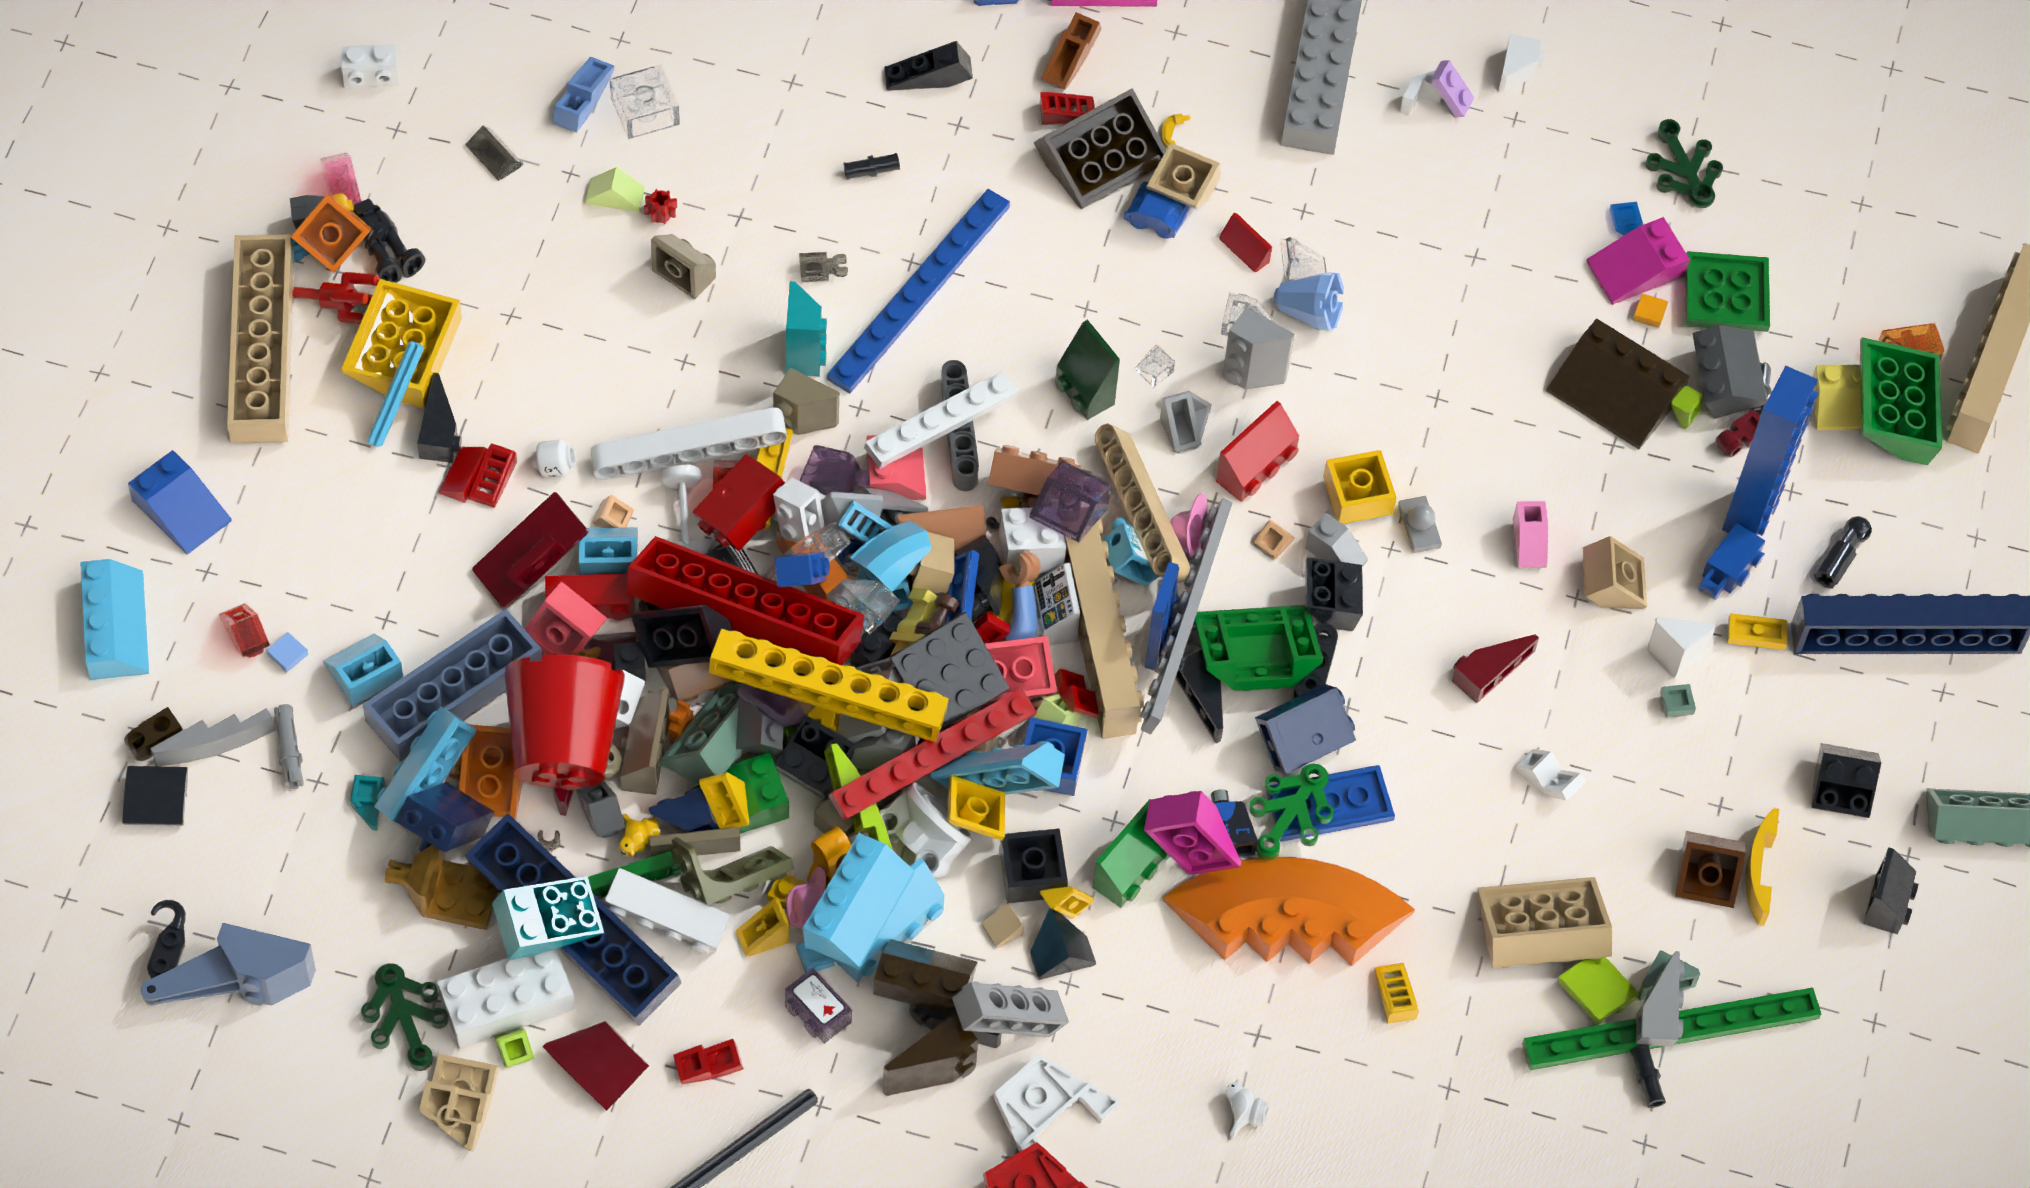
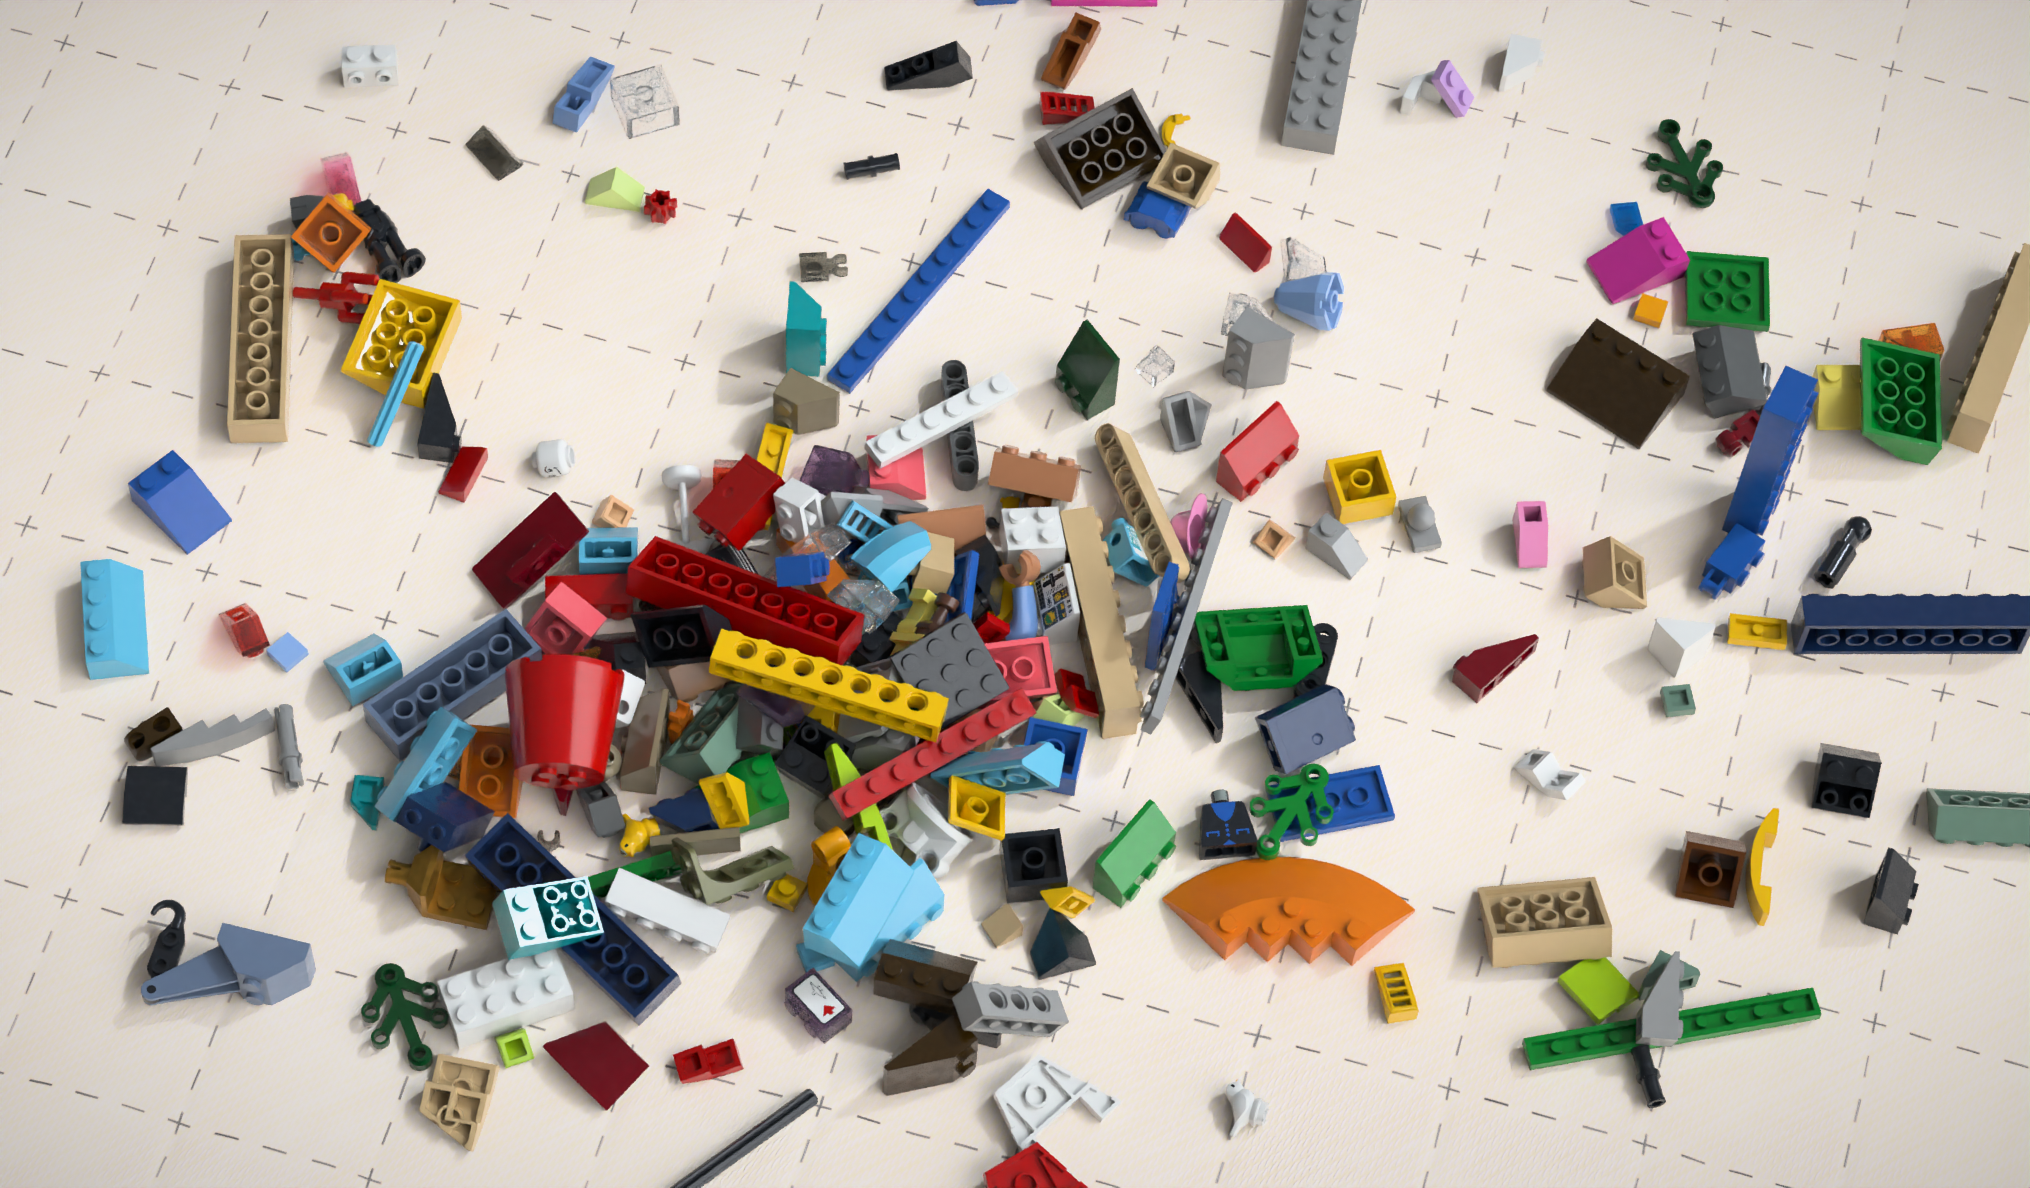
red slope [468,443,517,508] -> none
white beam [591,407,787,480] -> none
dark tan slope [651,234,716,300] -> none
yellow slope [735,898,789,957] -> none
bright pink piece [786,867,826,929] -> none
clear purple slope [1029,460,1112,543] -> none
dark pink slope [1144,791,1241,875] -> none
black slope [1305,557,1363,631] -> none
lime slope [1671,386,1703,429] -> none

